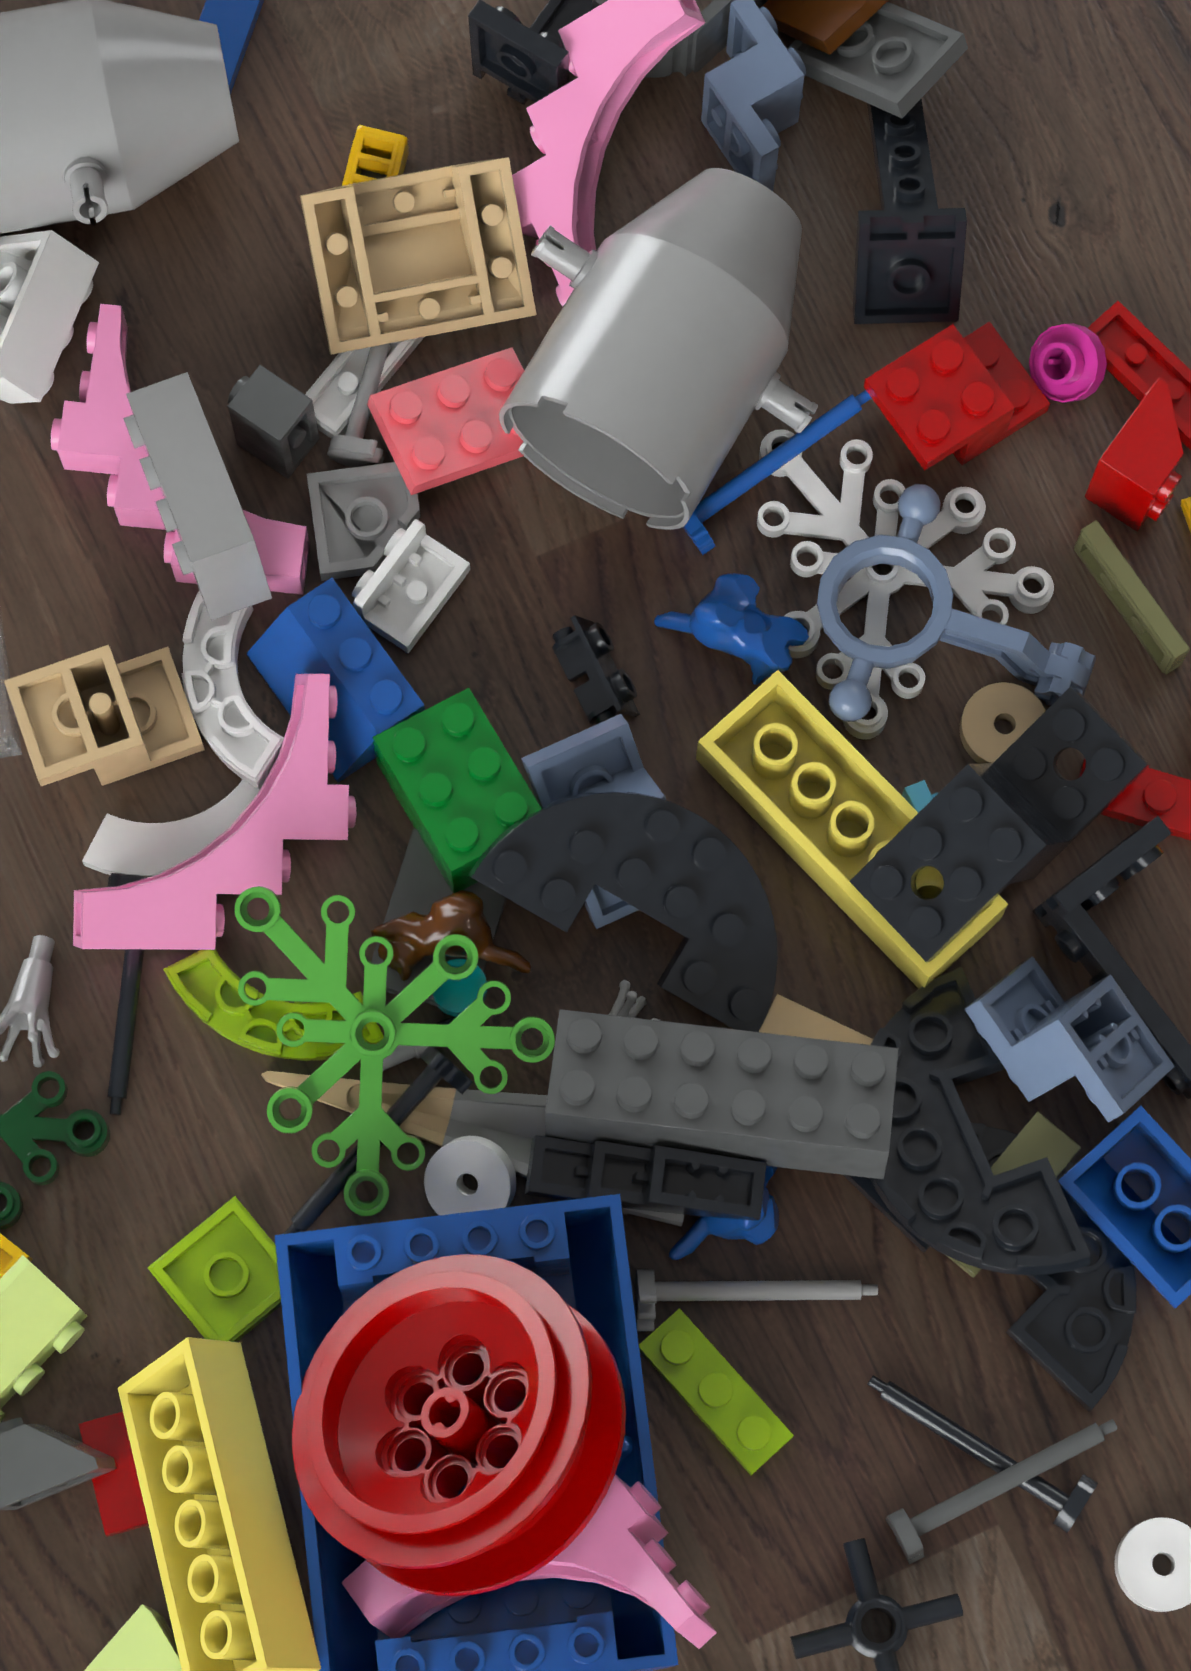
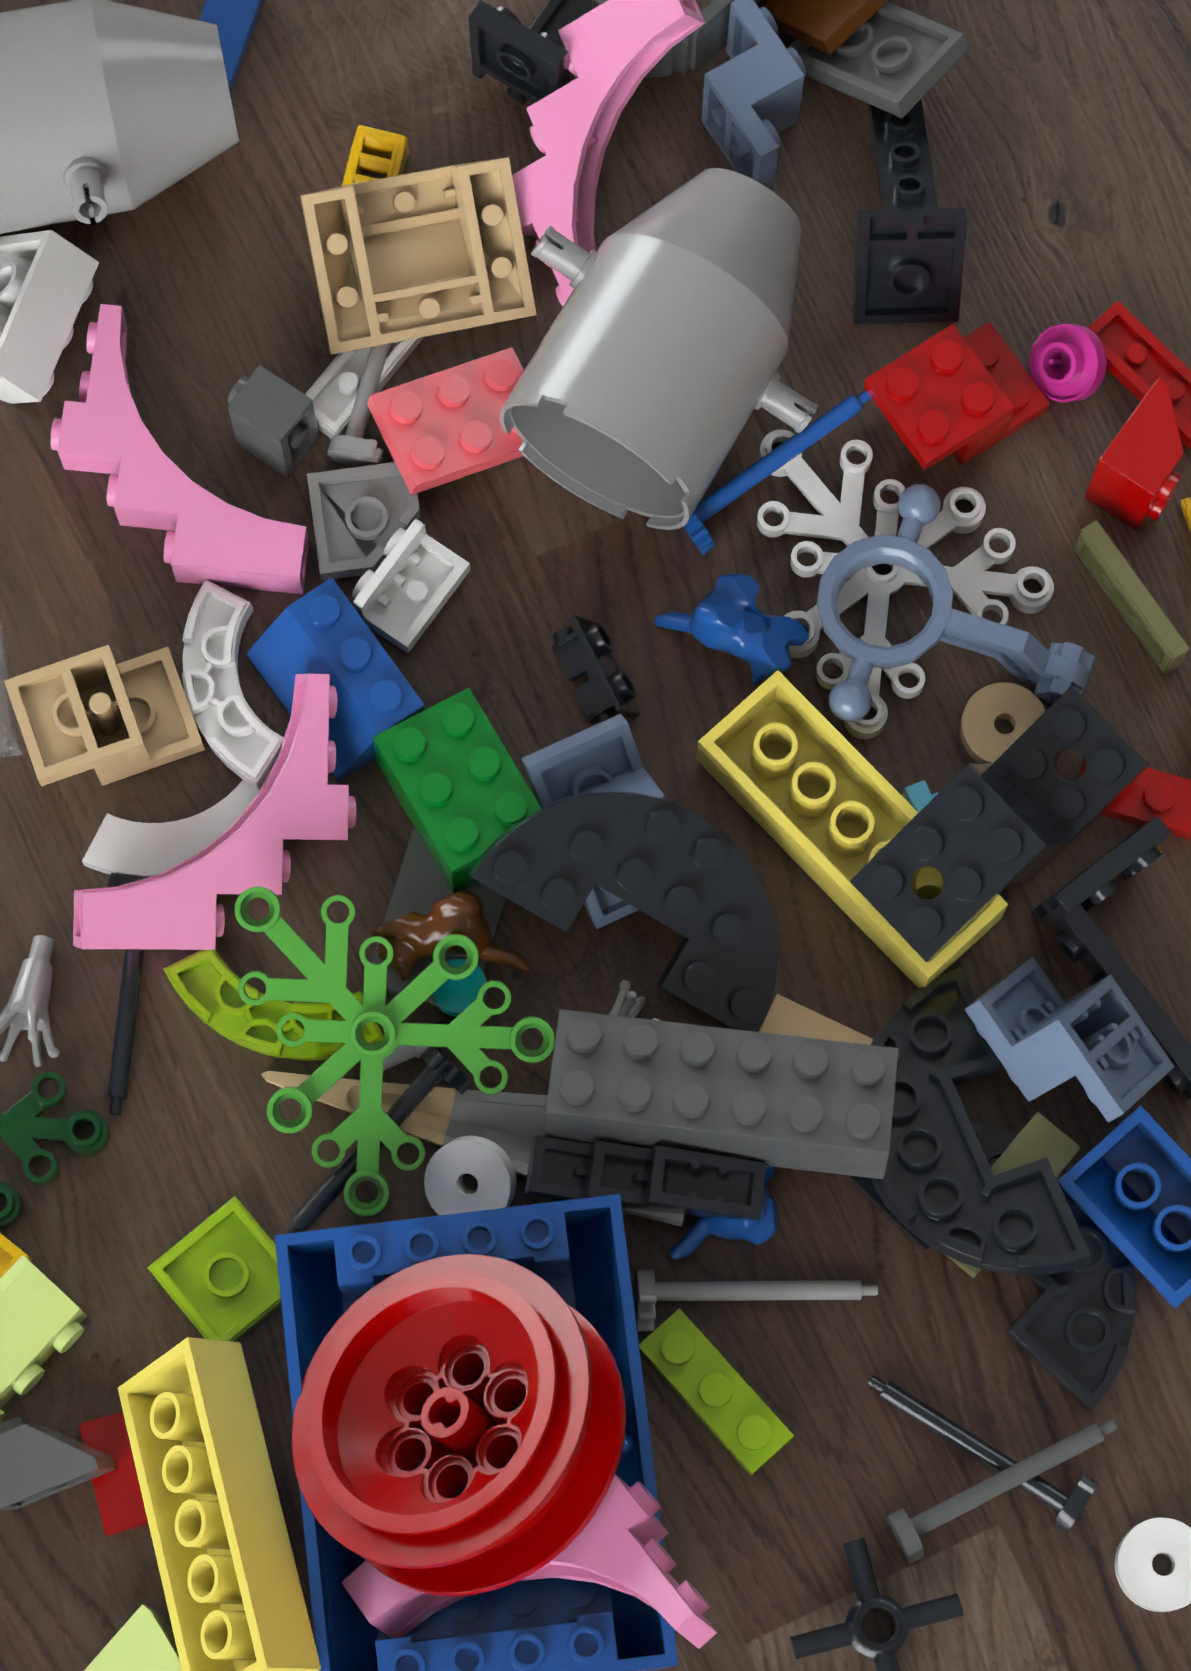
light grey wedge [123,372,272,620] -> none

